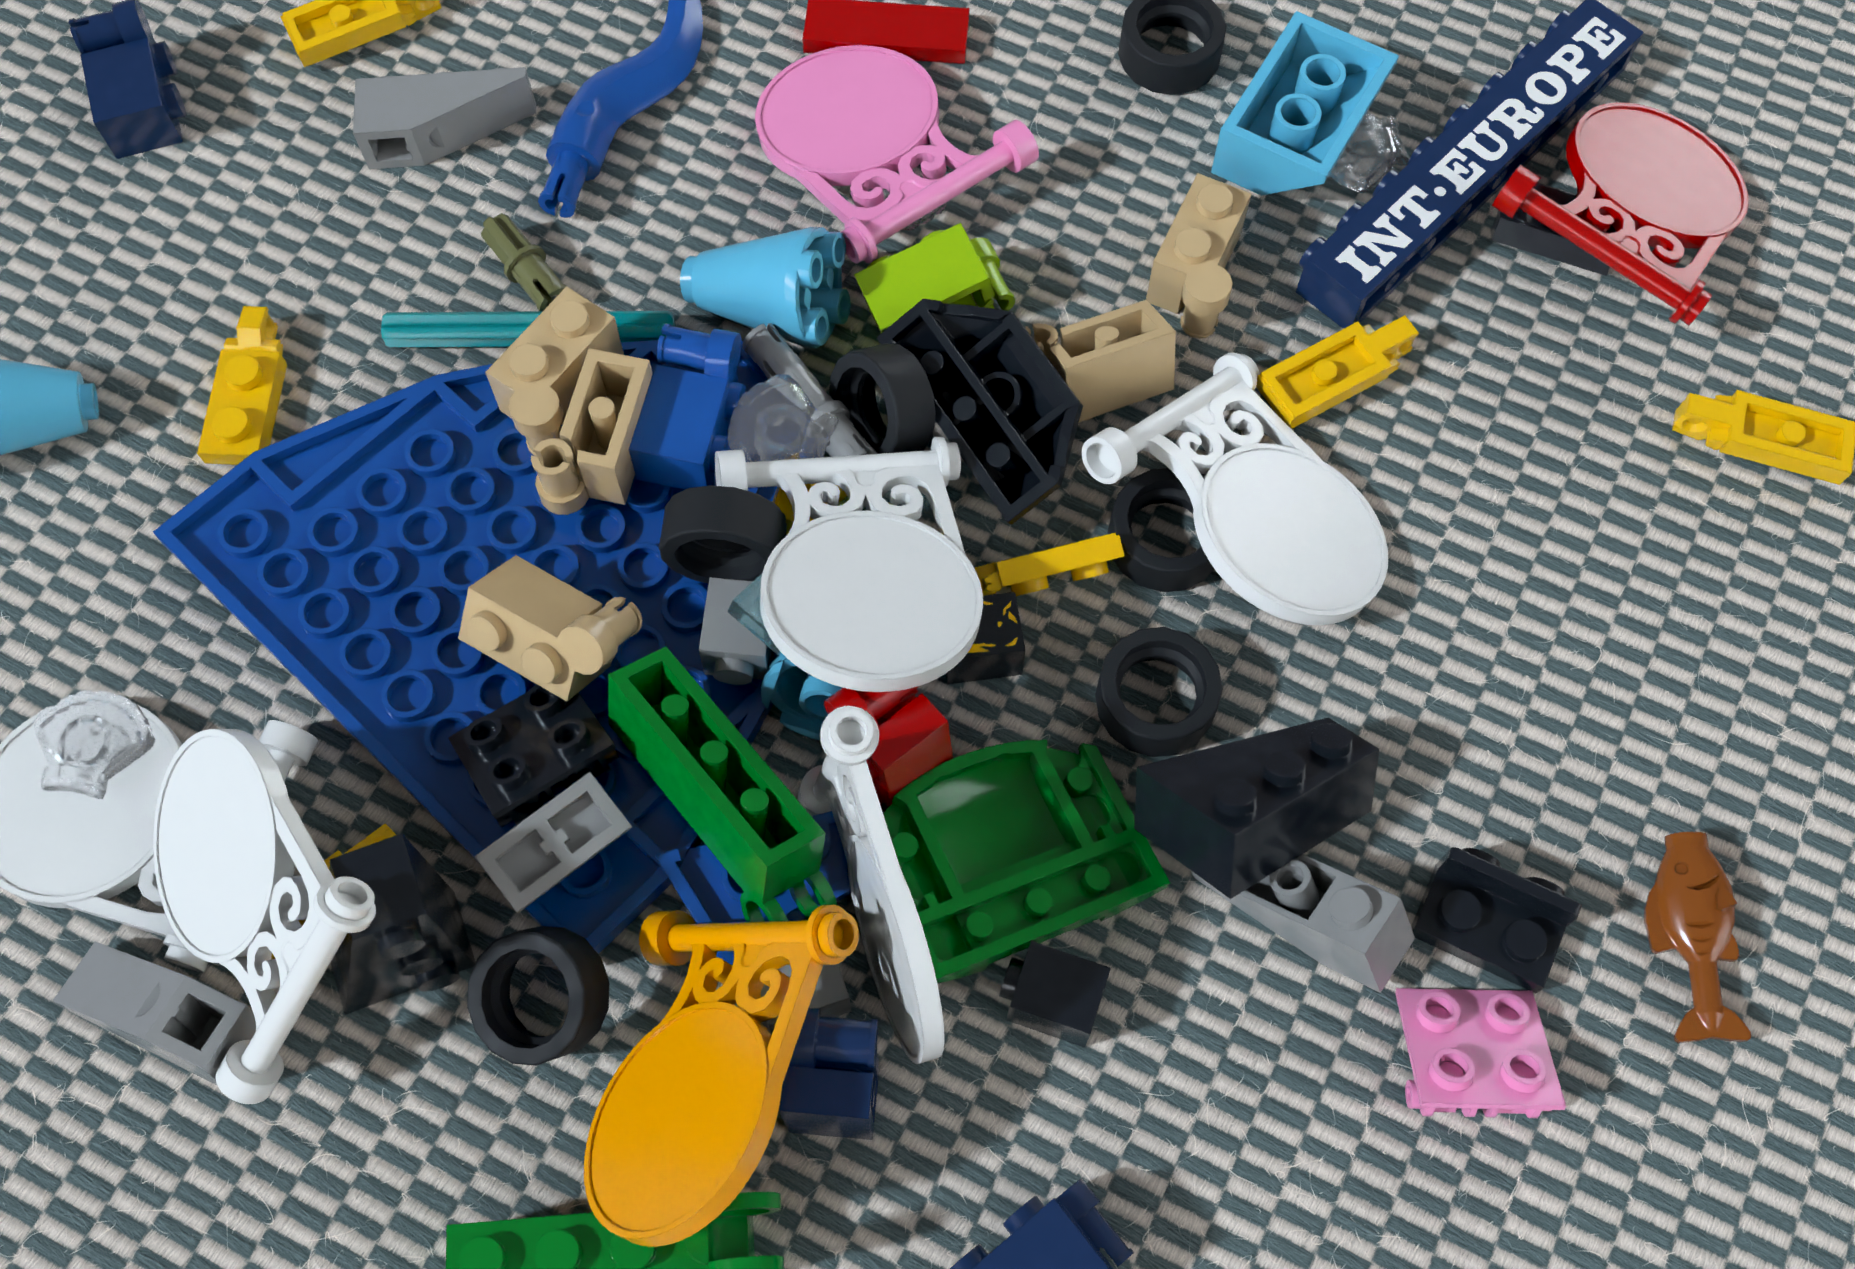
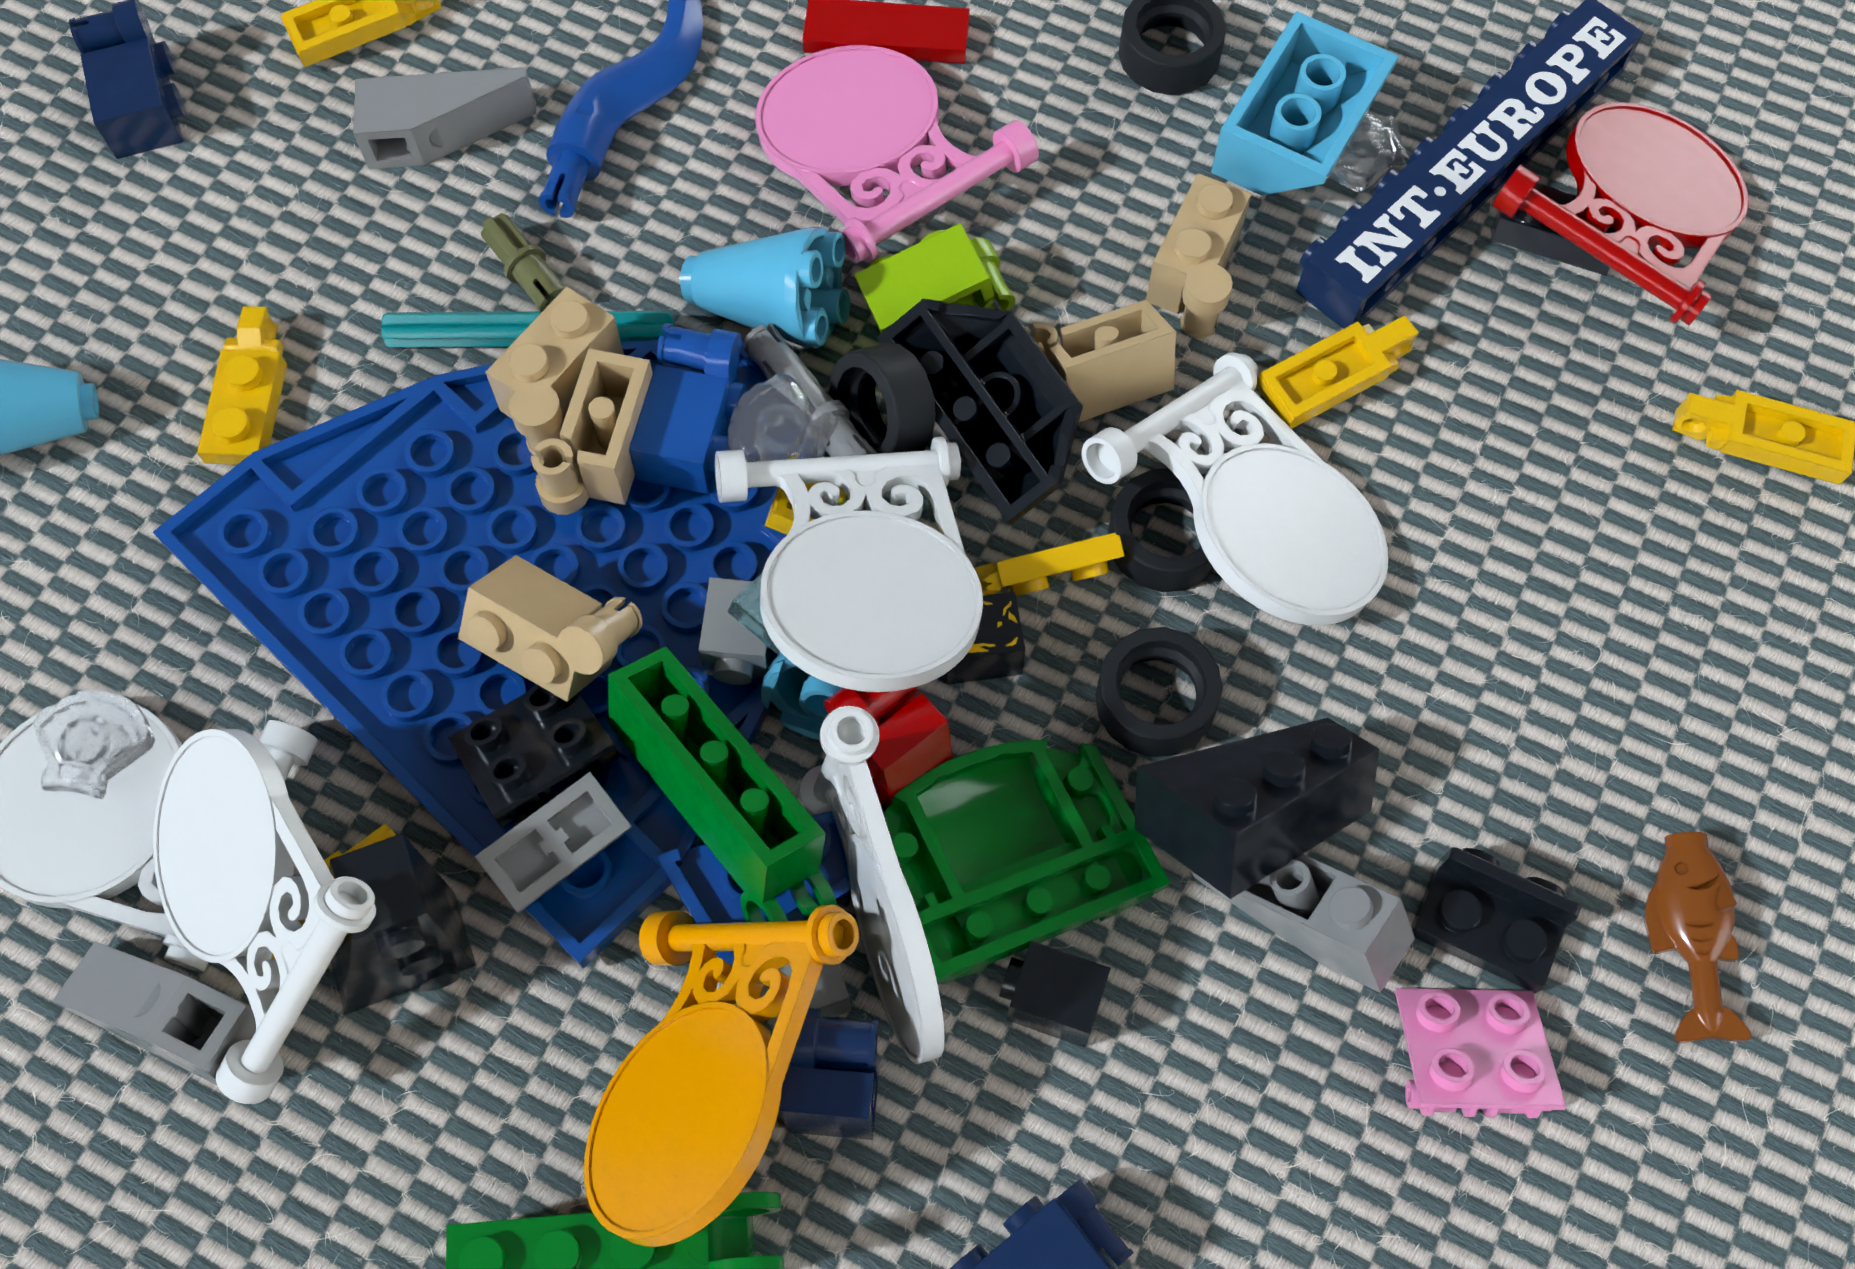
black tyre [467,926,610,1066] -> none
black tyre [659,485,787,584] -> none

